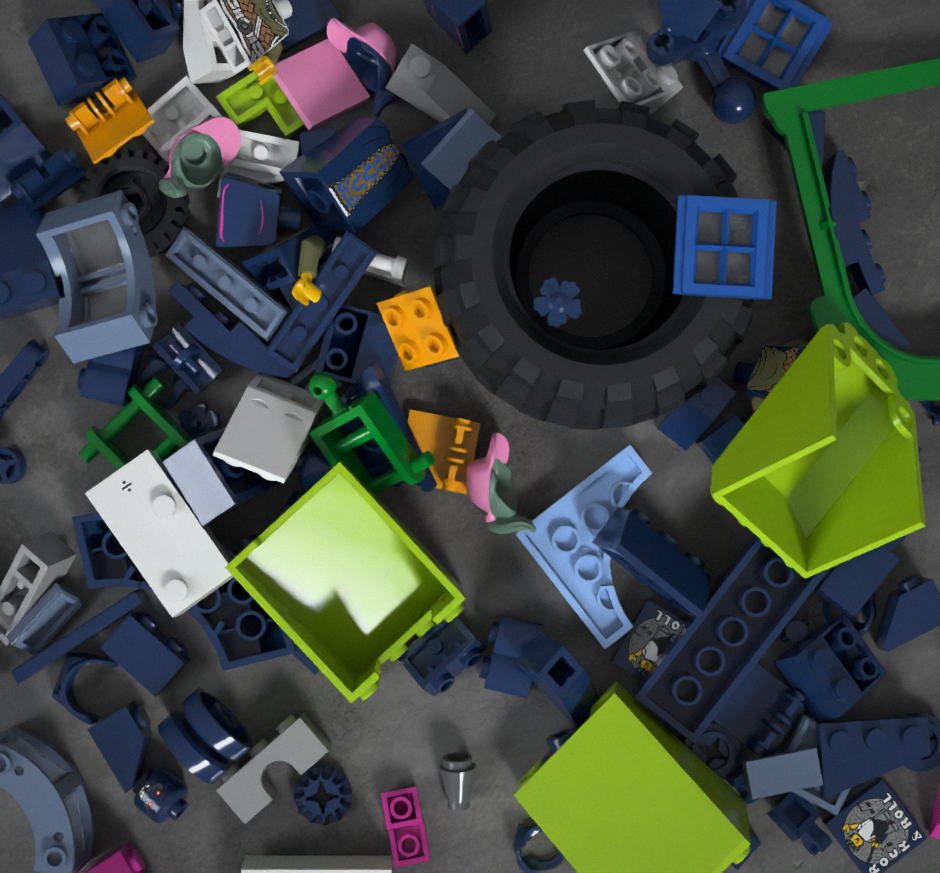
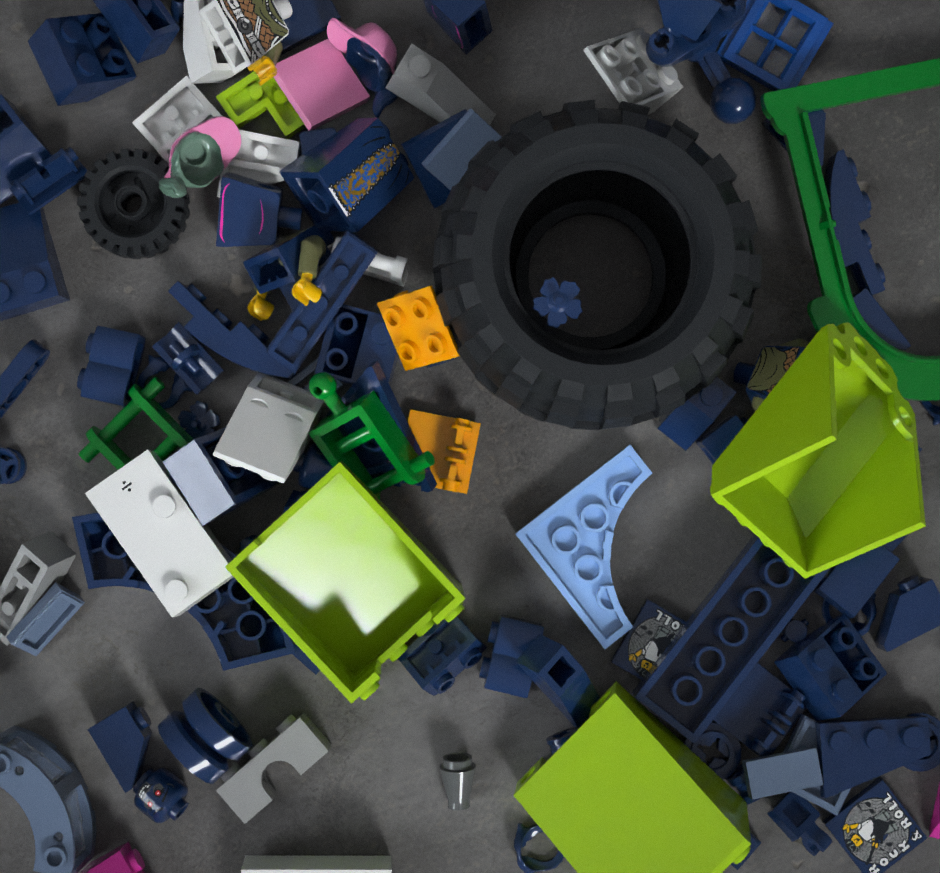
dark blue tile [11,589,150,684] -> none
sand blue window [36,190,158,364] -> none
dark blue helmet [51,653,119,725] -> none
light orange hinge [65,77,155,164] -> none
dark blue brick [101,611,191,697] -> none
sand blue tile [165,226,292,342] -> none
dark blue gear [294,766,352,826] -> none
dark pink slope [381,786,431,868] -> none
hair [464,432,536,534] -> none
dark blue slope [592,508,712,618] -> none
blue piece [672,195,777,300] -> none

